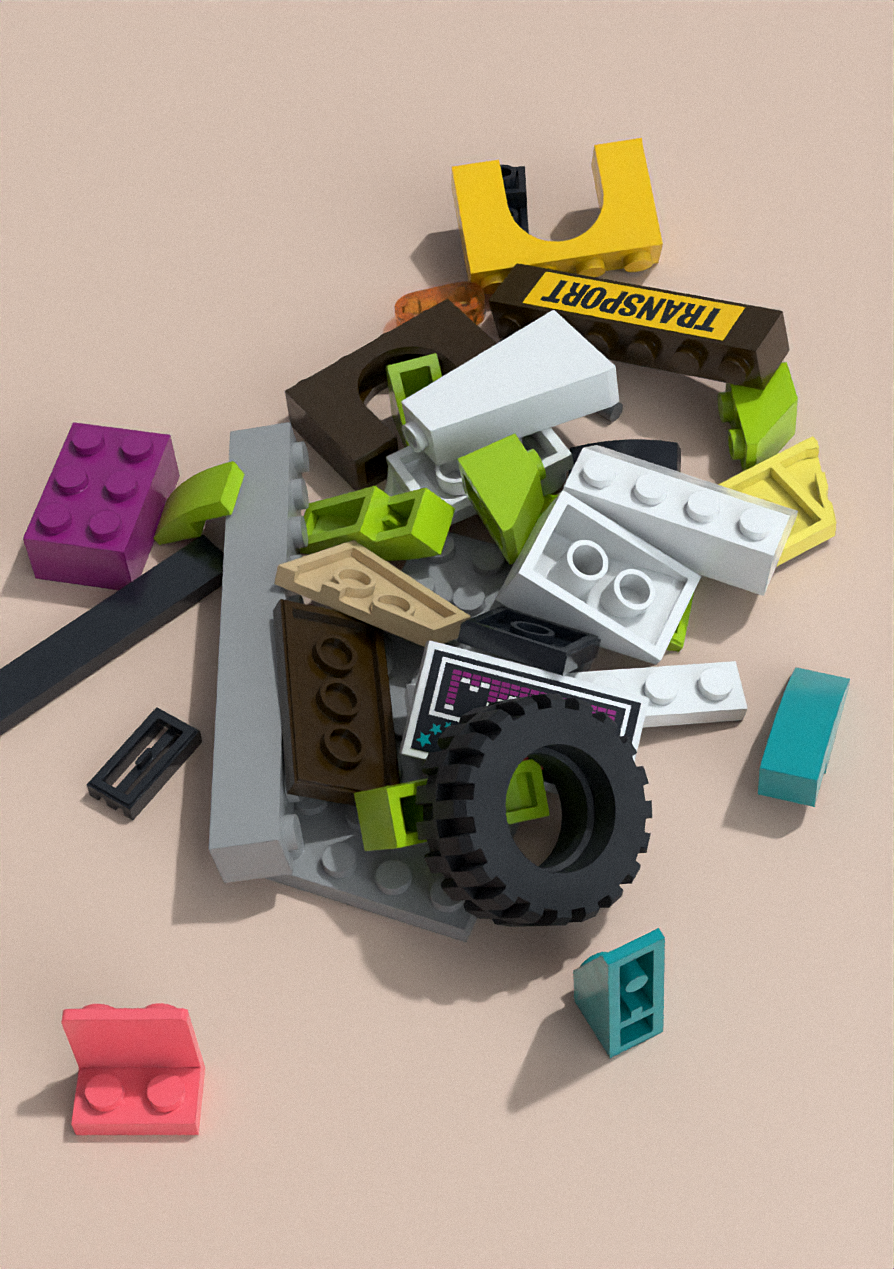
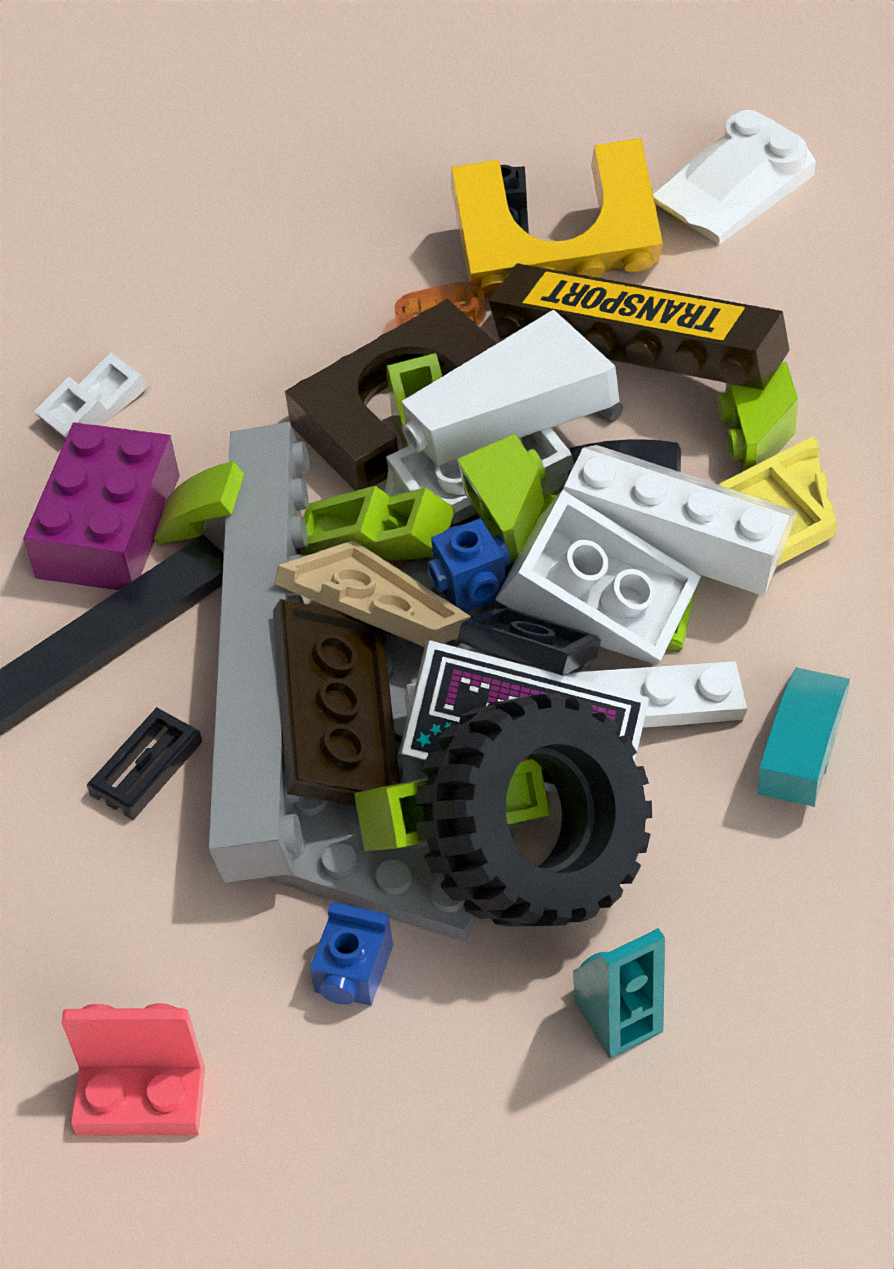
none -> white slope [34,352,149,439]
none -> blue brick [310,901,393,1006]
none -> blue brick [427,518,510,613]
none -> white slope [652,110,816,245]

